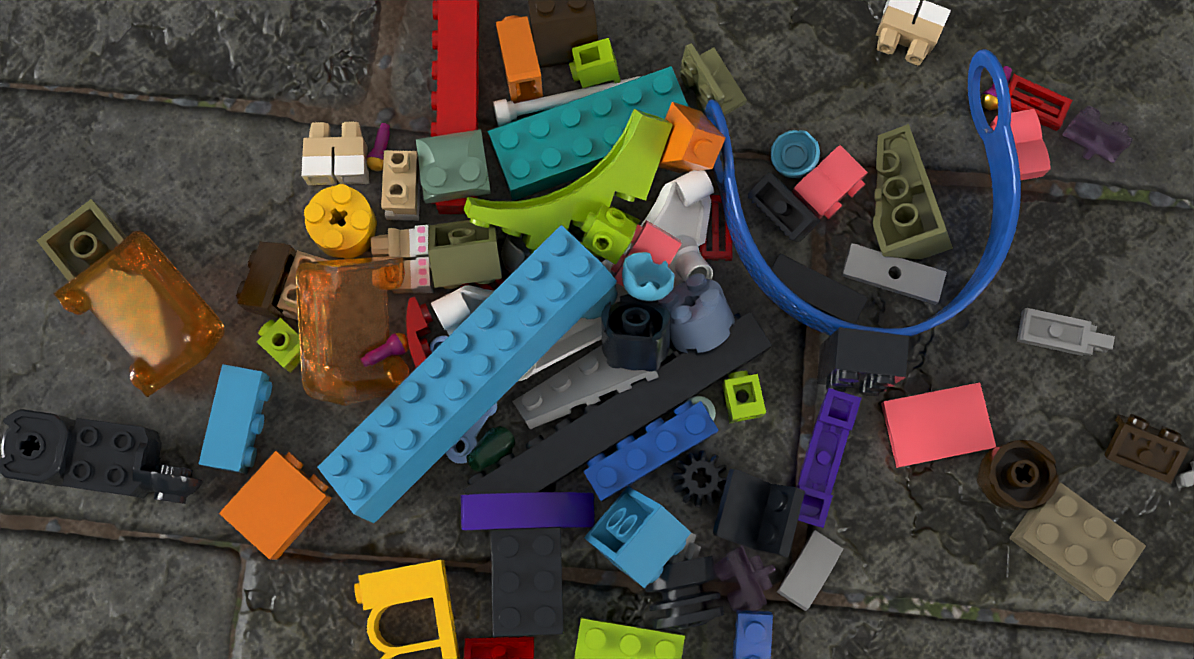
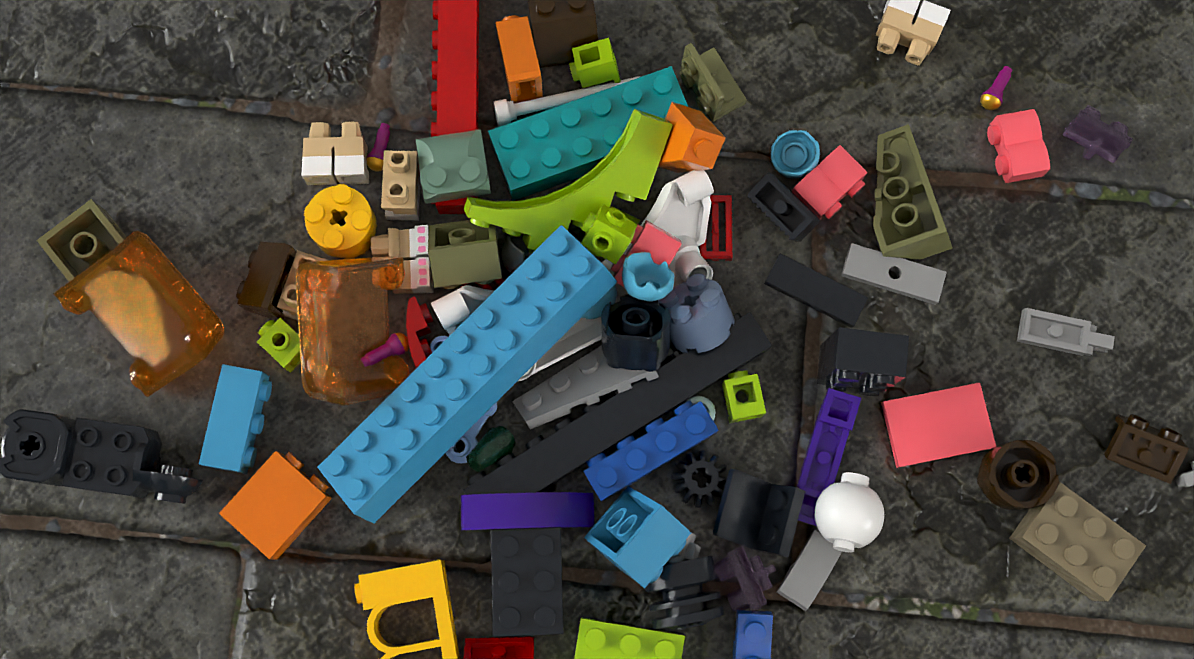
blue piece [705,49,1021,337] -> none
red tile [1008,74,1073,131] -> none
none -> white brick [815,472,884,552]

